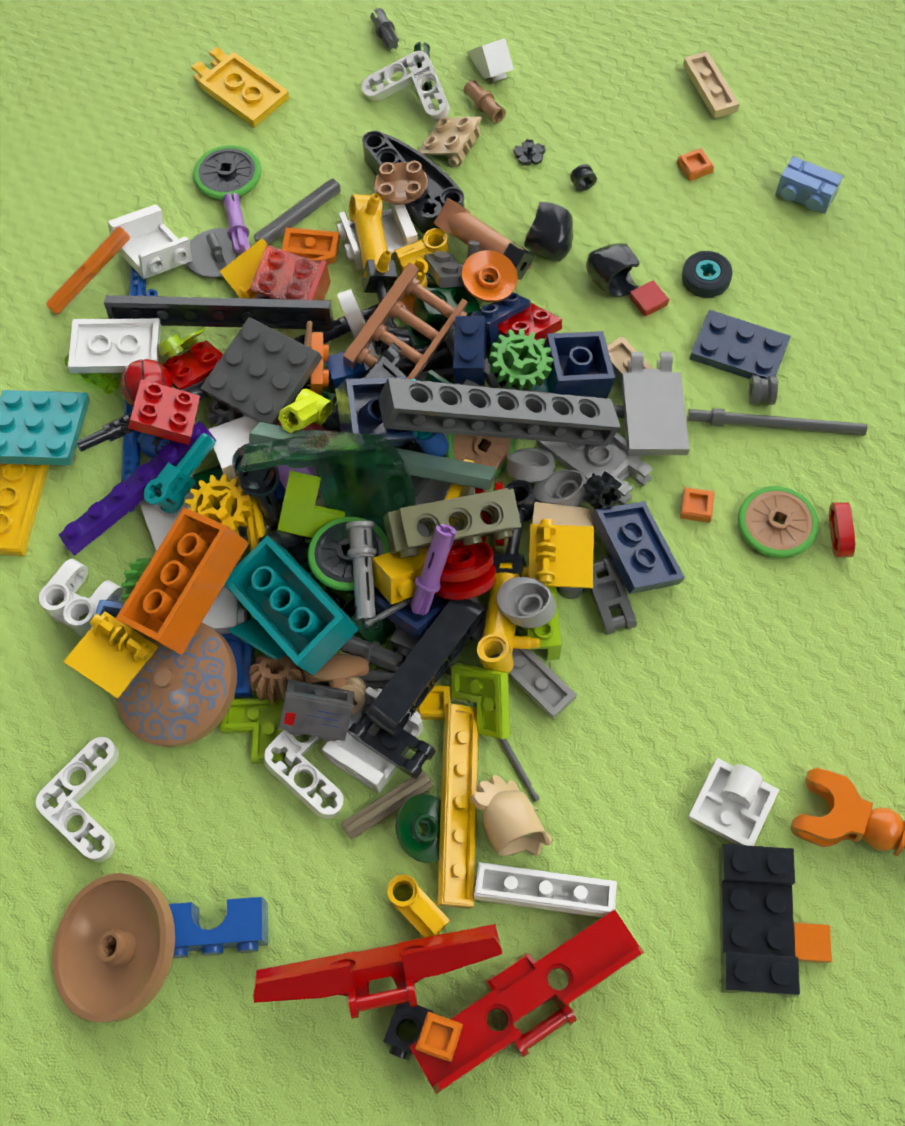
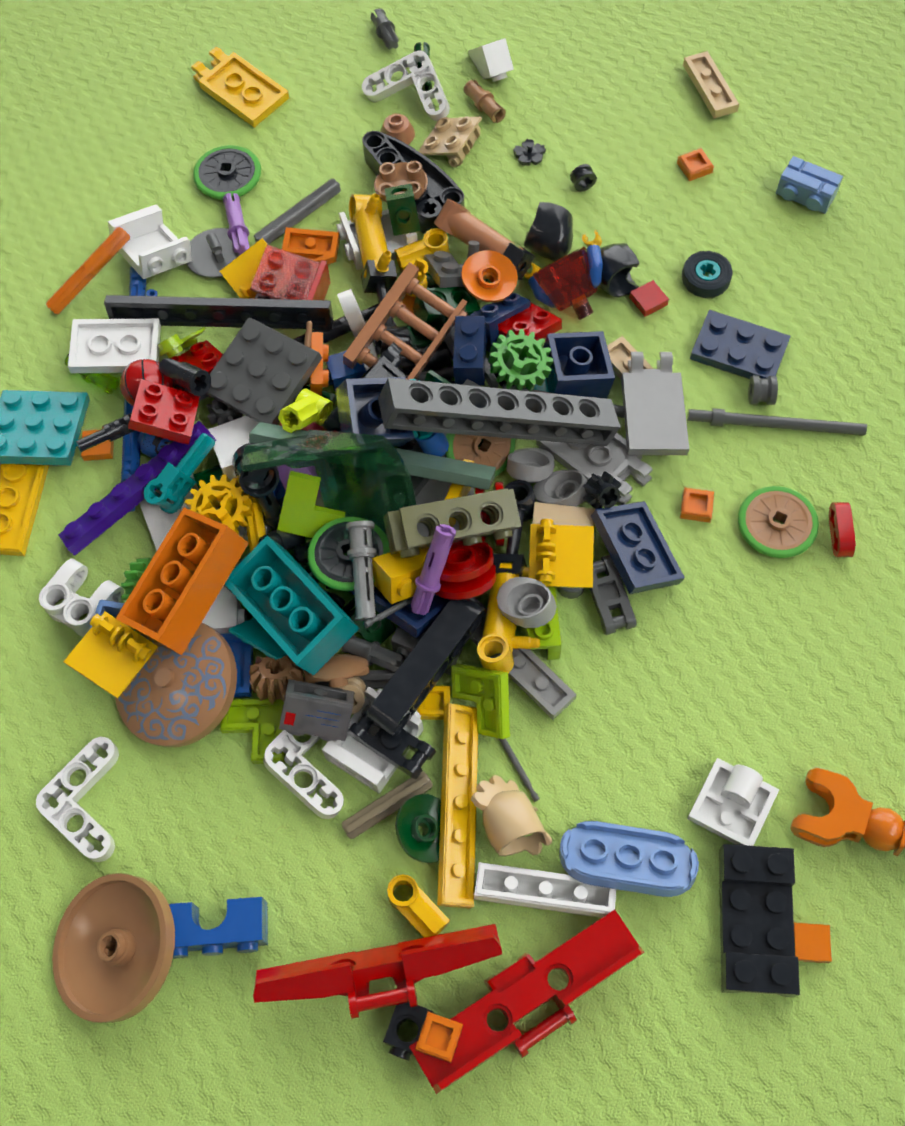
none -> orange tile [81,429,114,461]
none -> black hinge [159,358,211,396]
none -> nougat cone [380,114,415,145]
none -> dark green bracket [385,184,420,236]
none -> clear red torso [524,230,603,320]
none -> medium blue tile [559,821,699,897]

